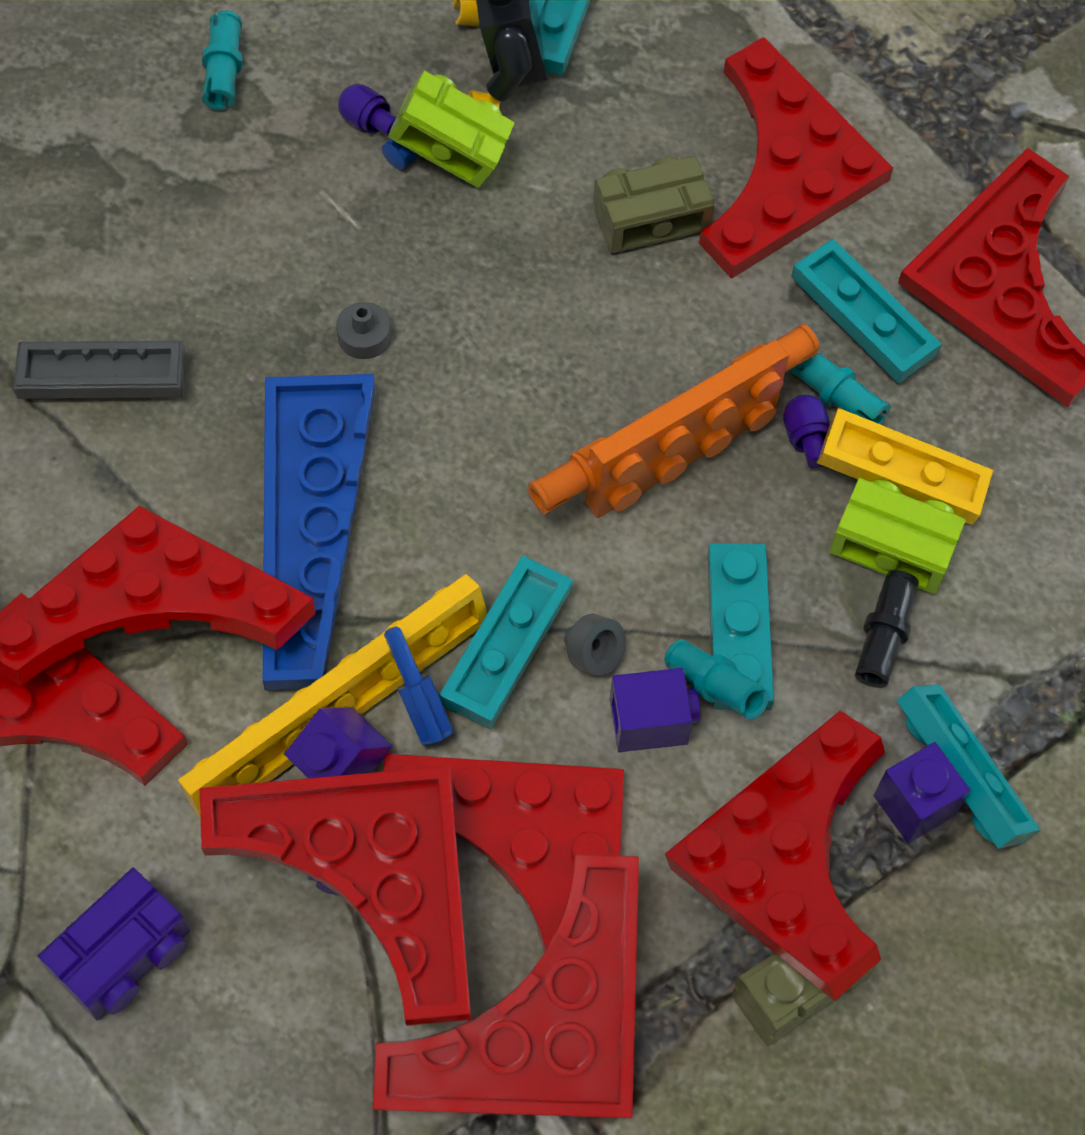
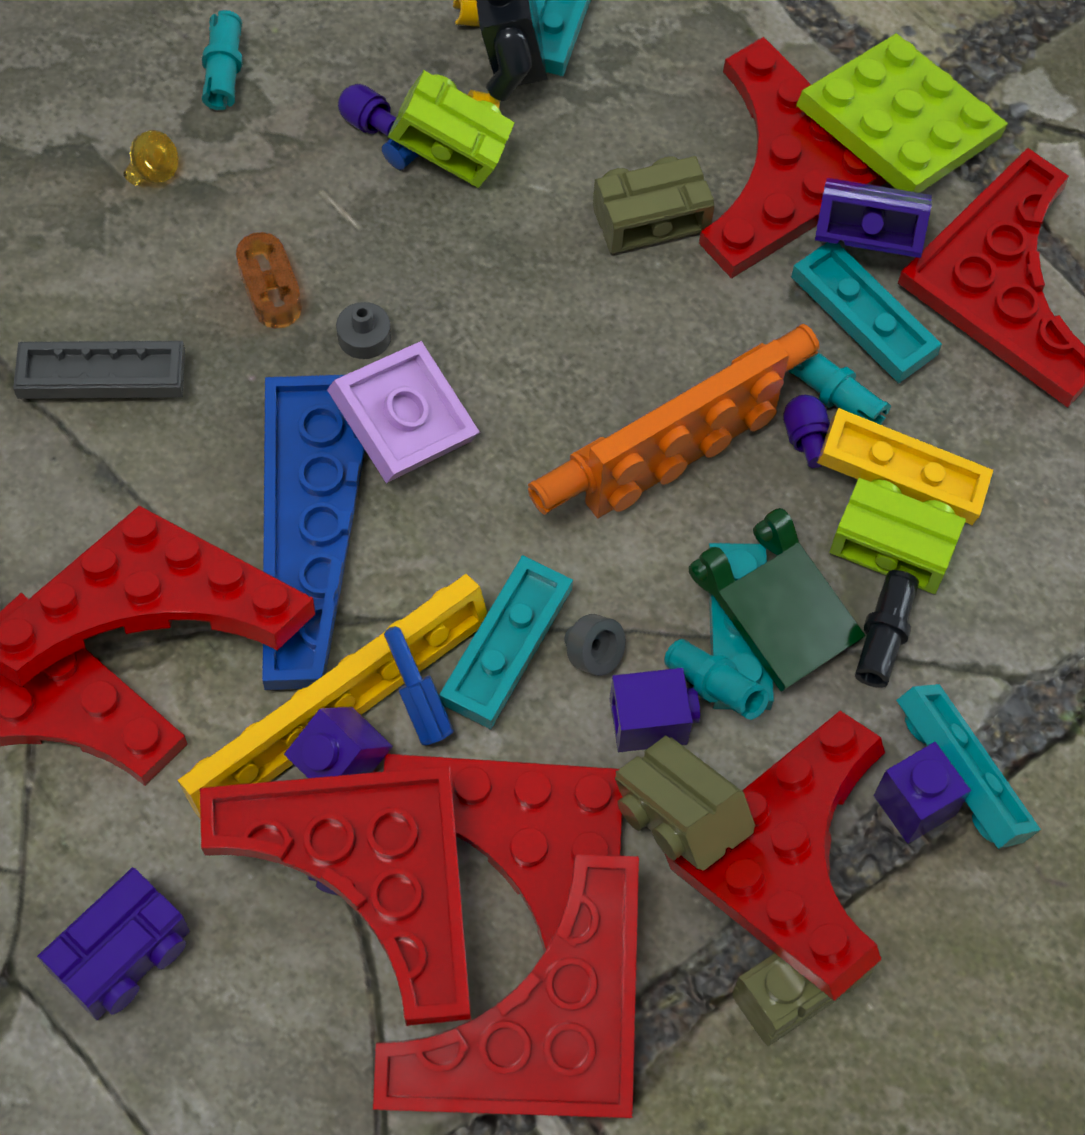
none -> clear yellow plate [123,130,178,186]
none -> clear orange beam [236,232,302,329]
none -> lavender plate [327,341,480,483]
none -> olive brick [615,736,755,871]
none -> dark green flag [689,508,866,692]
none -> lime plate [796,33,1008,193]
none -> dark purple brick [815,178,932,258]

